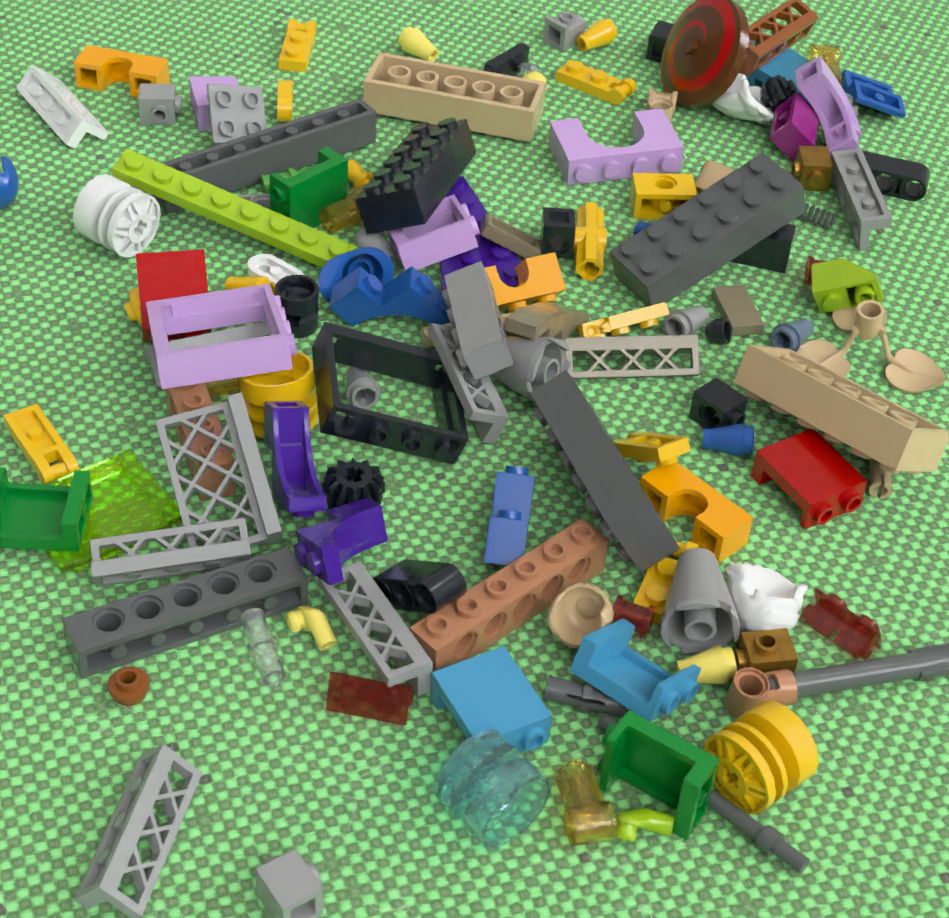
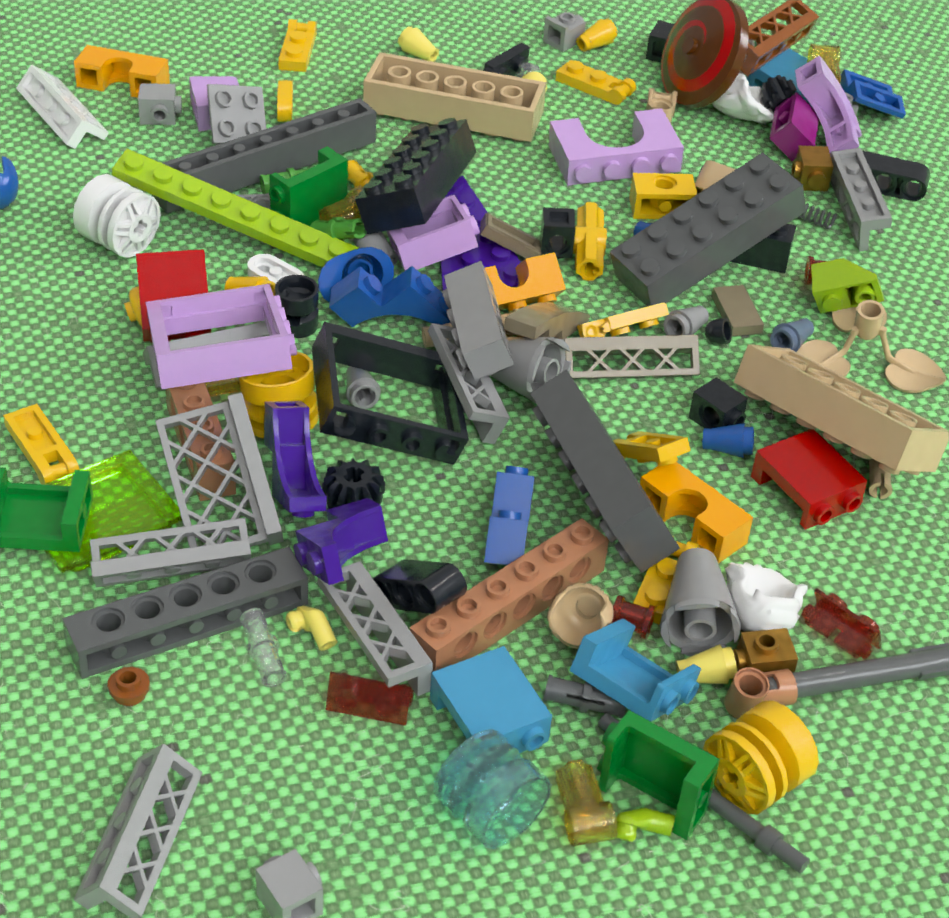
none -> bright green pin [310,217,366,241]

